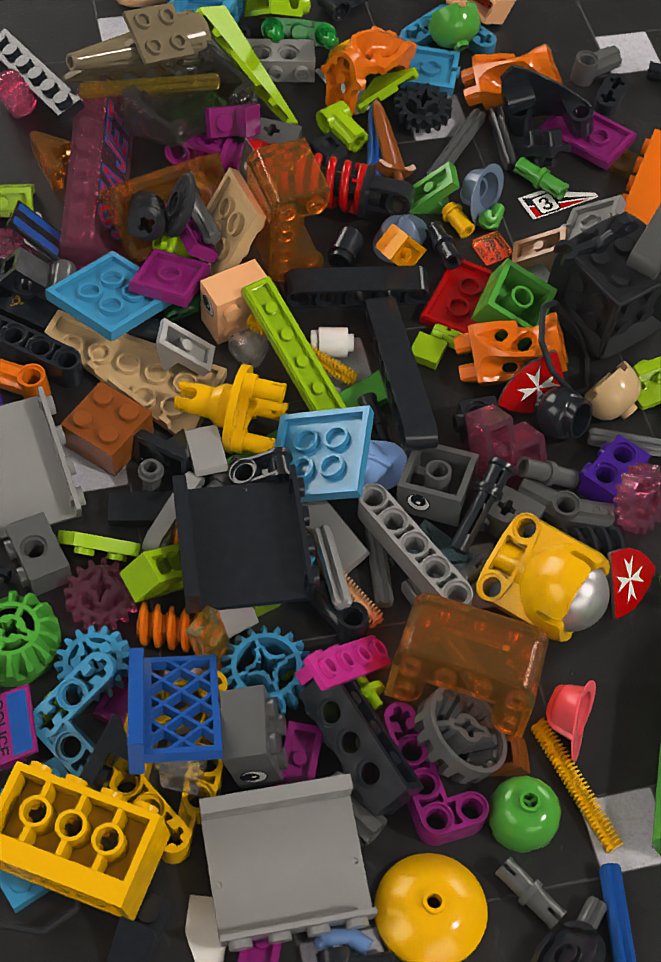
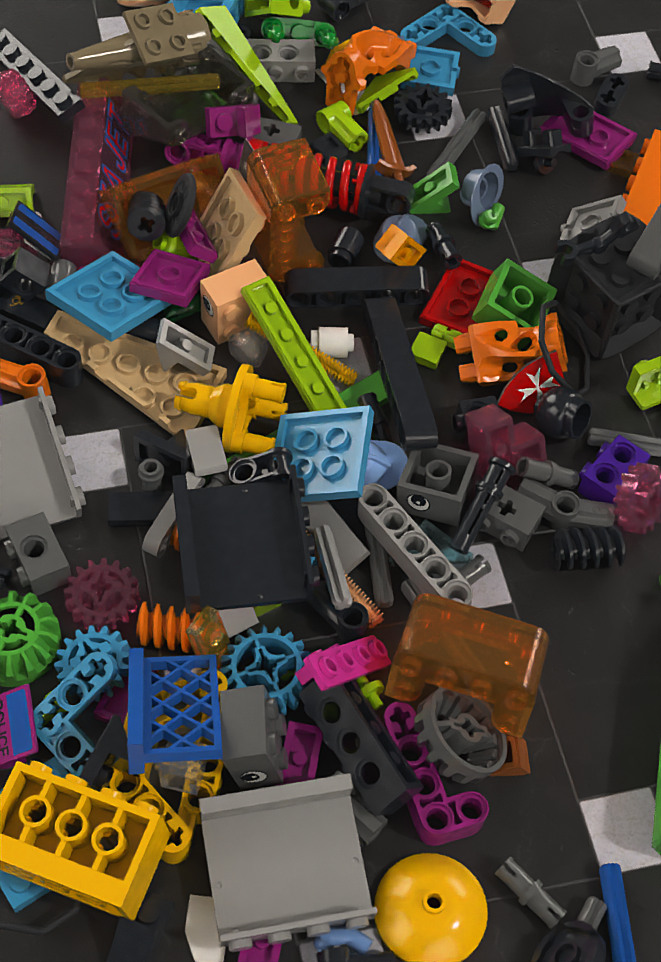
clear orange slope [30,131,75,191] -> none
lime wing [57,530,141,562] -> none
dark orange brick [60,381,154,477] -> none
lime brick [119,543,184,603] -> none
dark grey axle [191,186,222,246] -> none
bright green cylinder [426,1,481,51] -> none
yellow pin [441,202,475,239] -> none
orange hips [460,44,563,110] -> none
clear orange tile [472,230,512,266] -> none
yellow piece [476,512,610,642] -> none
bright green cylinder [486,775,561,853] -> none
medium nougat slope [512,226,568,272] -> none
bright green pin [513,157,569,200] -> none
sticker [518,191,598,220] -> none
yellow axle [531,718,624,854] -> none
coral piece [546,680,596,762] -> none
tan cylinder [583,361,641,421] -> none
red shield [606,548,656,619] -> none

